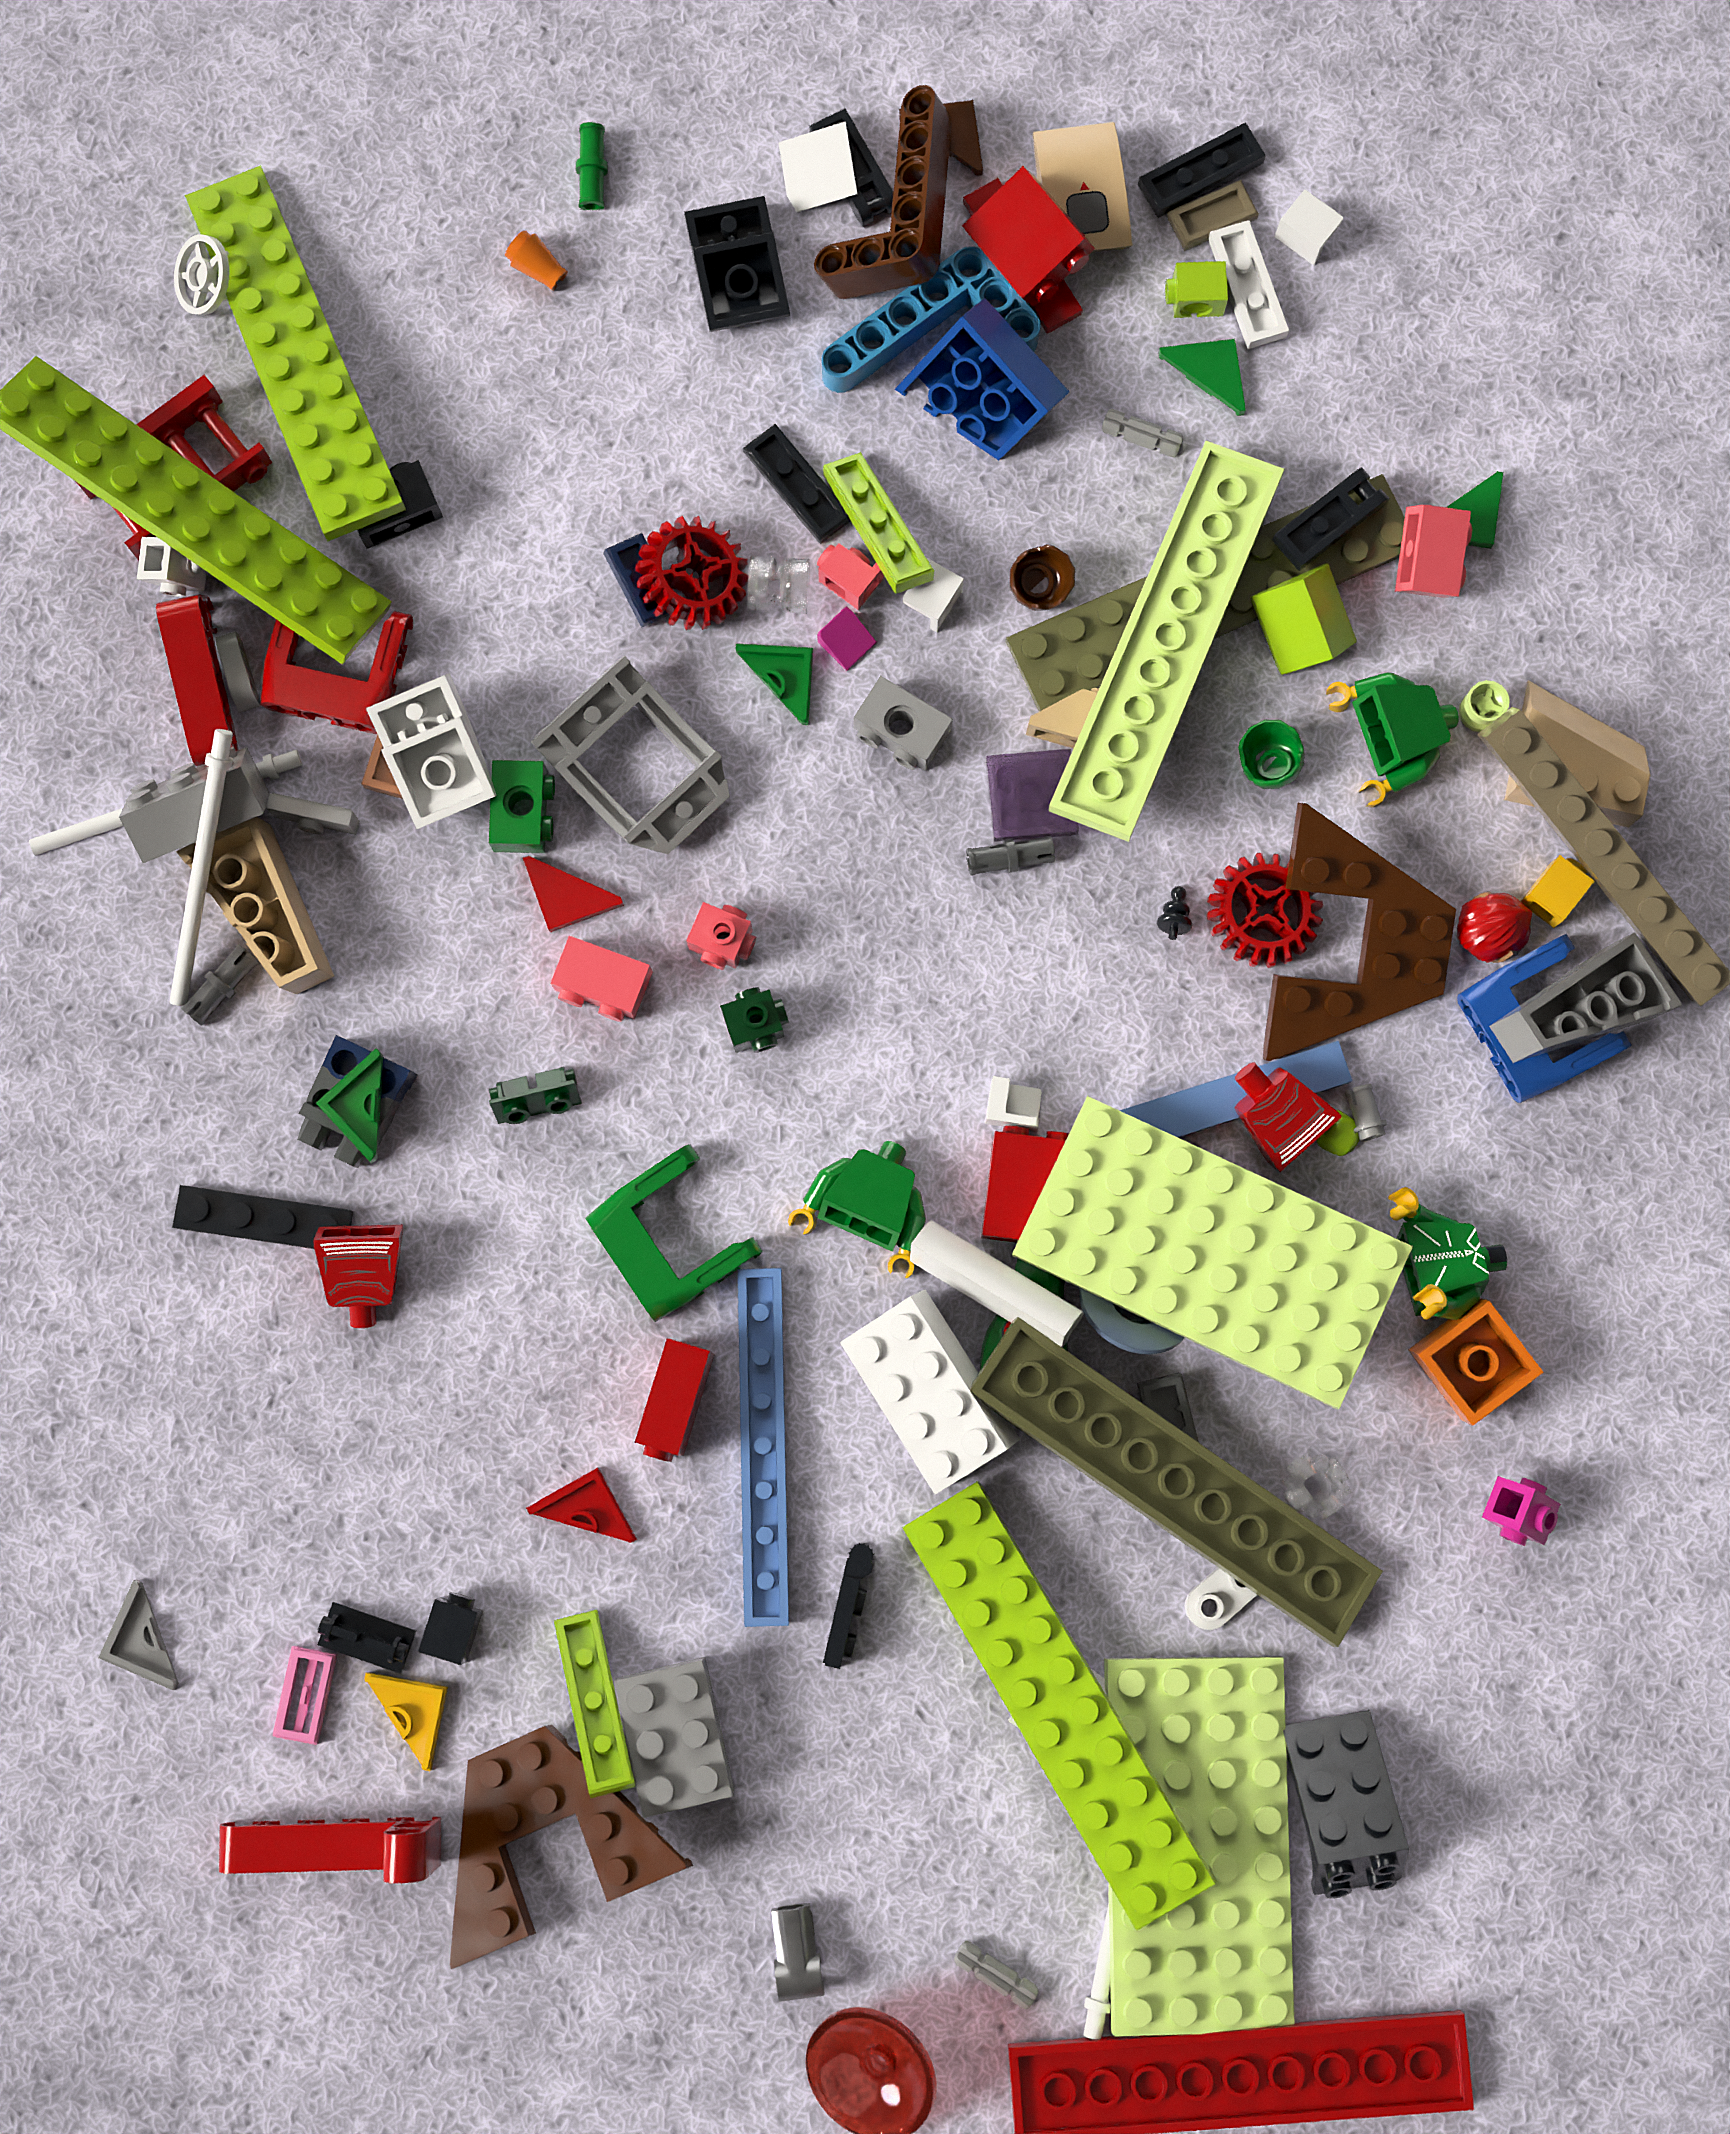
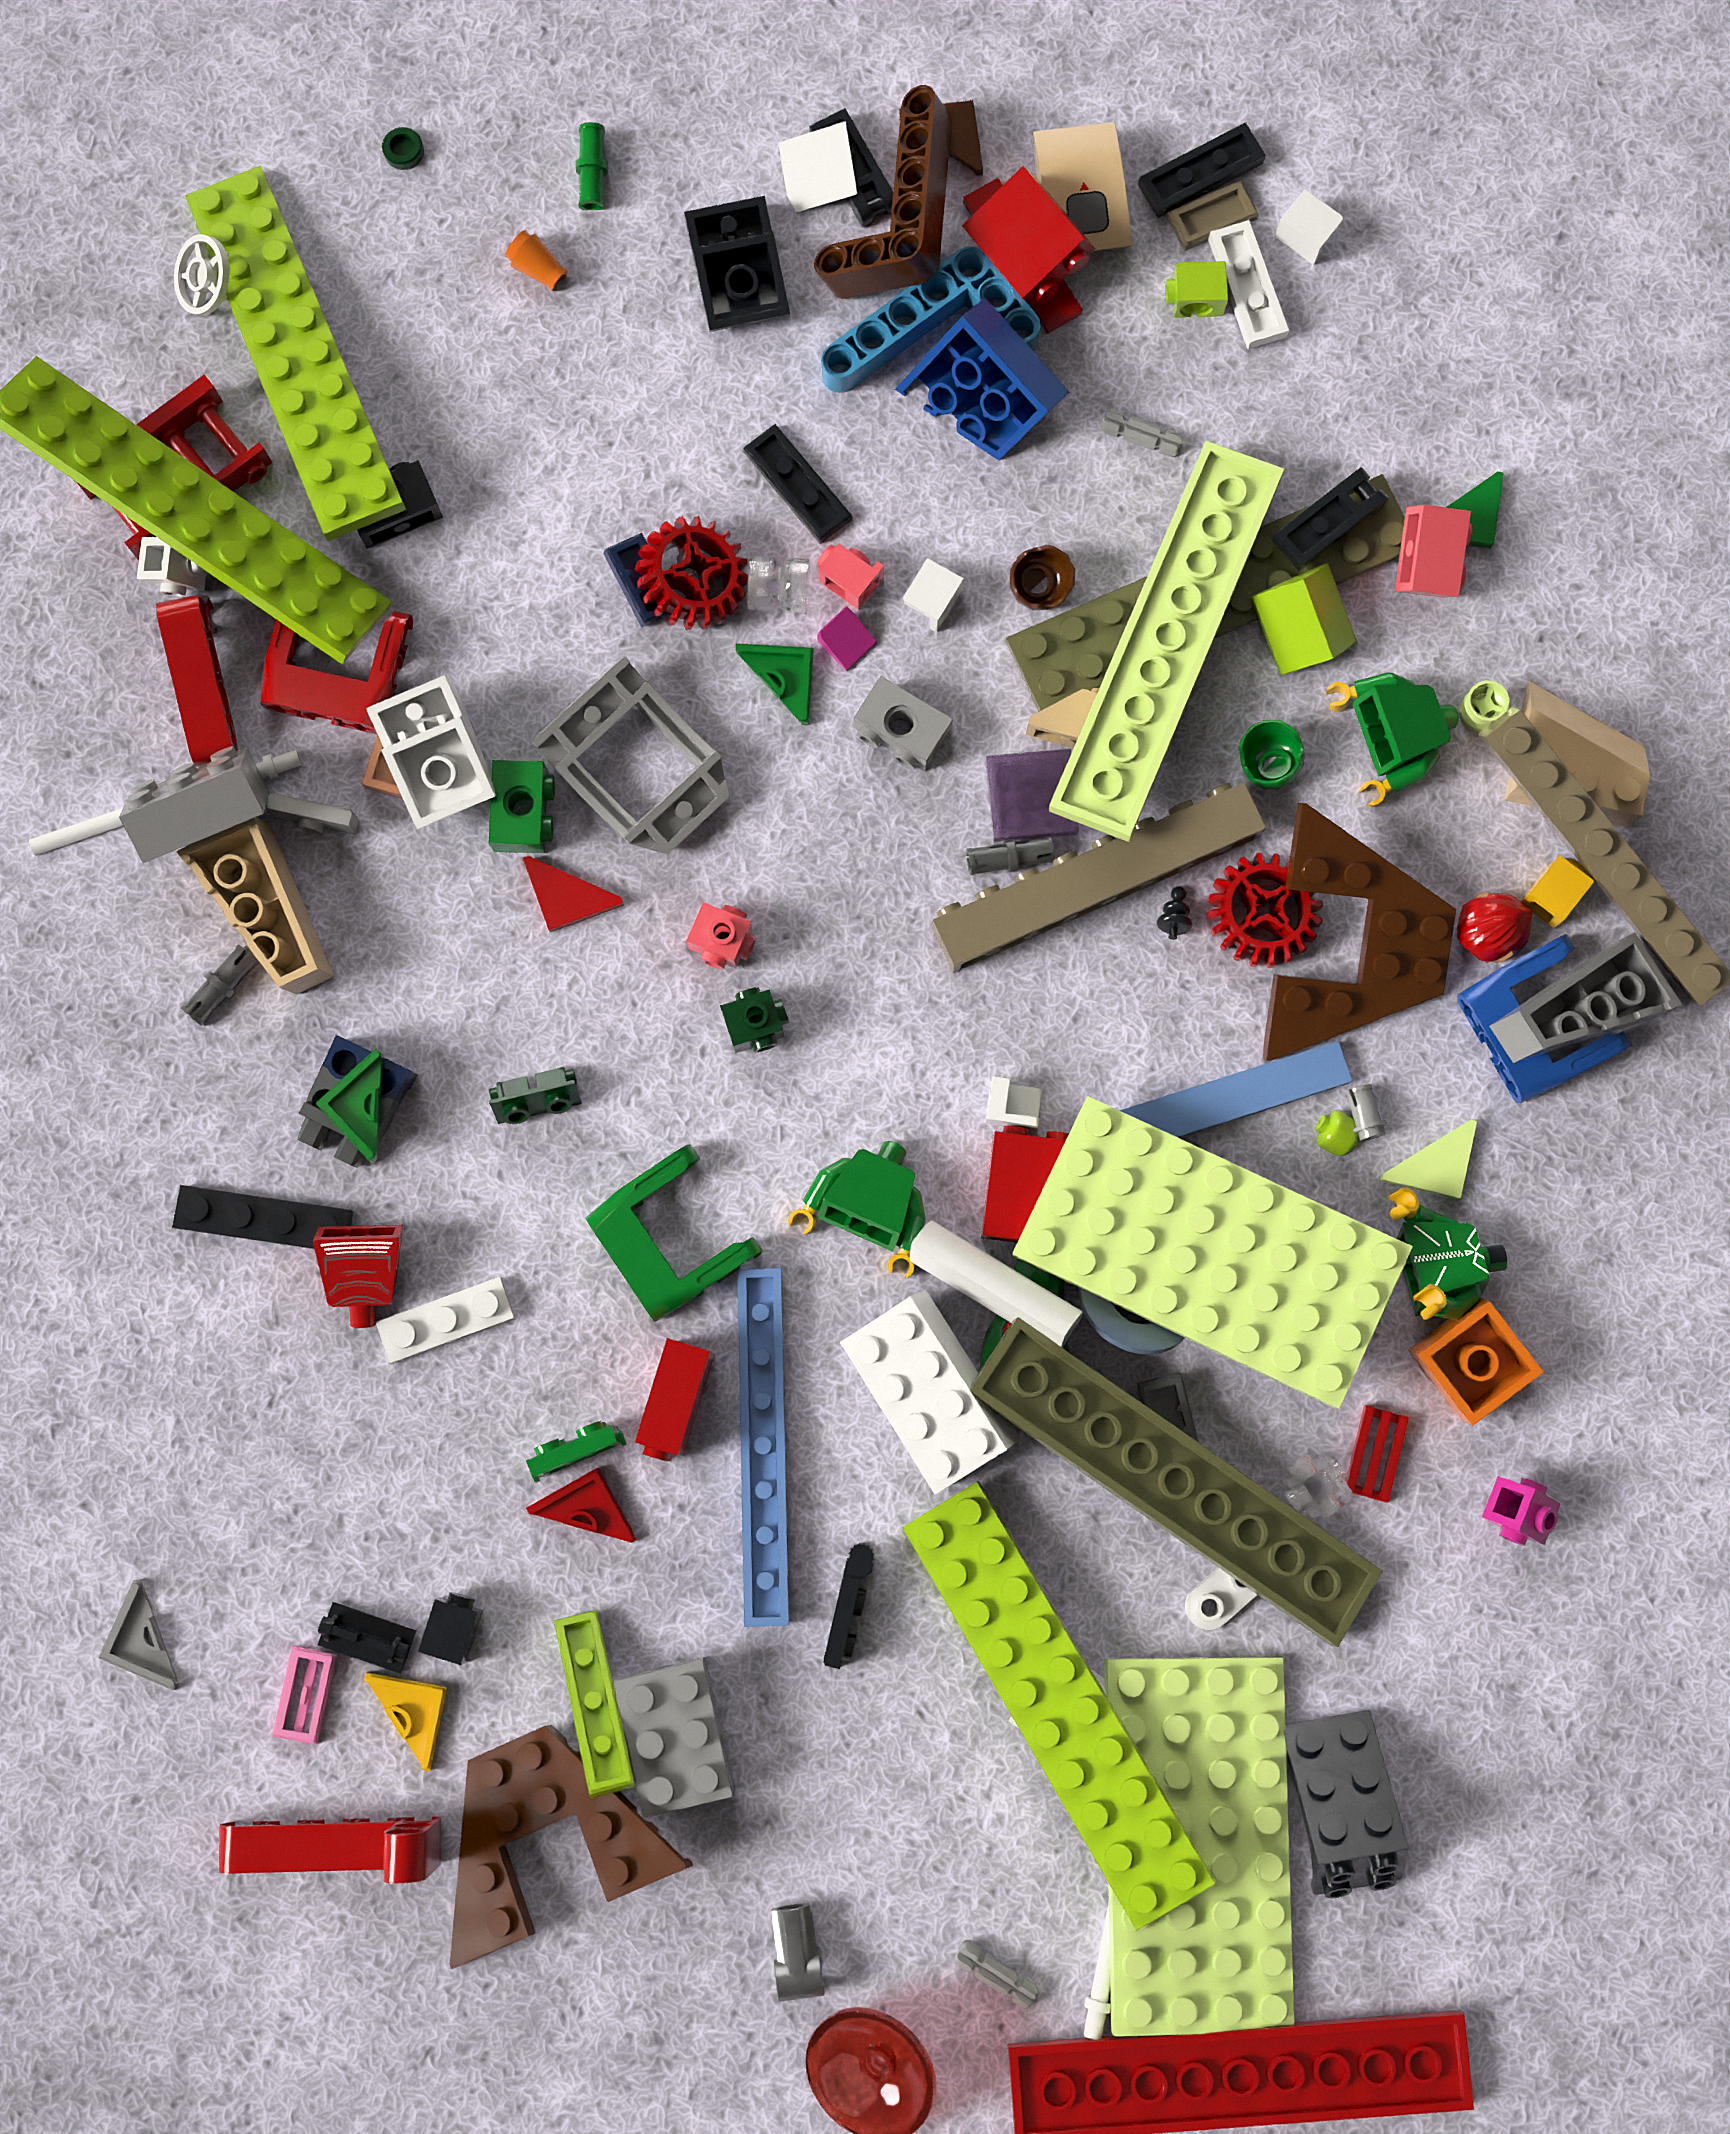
white bar [170,729,233,1006] -> none
light grey beam [215,631,261,713] -> none
coral brick [550,936,653,1022] -> none
lime tile [823,452,934,594] -> none
green tile [1158,339,1246,416] -> none
red torso [1234,1062,1342,1172] -> none
none -> white plate [376,1277,516,1364]
none -> dark green tile [382,127,424,170]
none -> green plate [526,1421,627,1483]
none -> dark tan brick [932,783,1266,973]
none -> red tile [1343,1405,1409,1503]
none -> yellowish green tile [1380,1120,1477,1200]

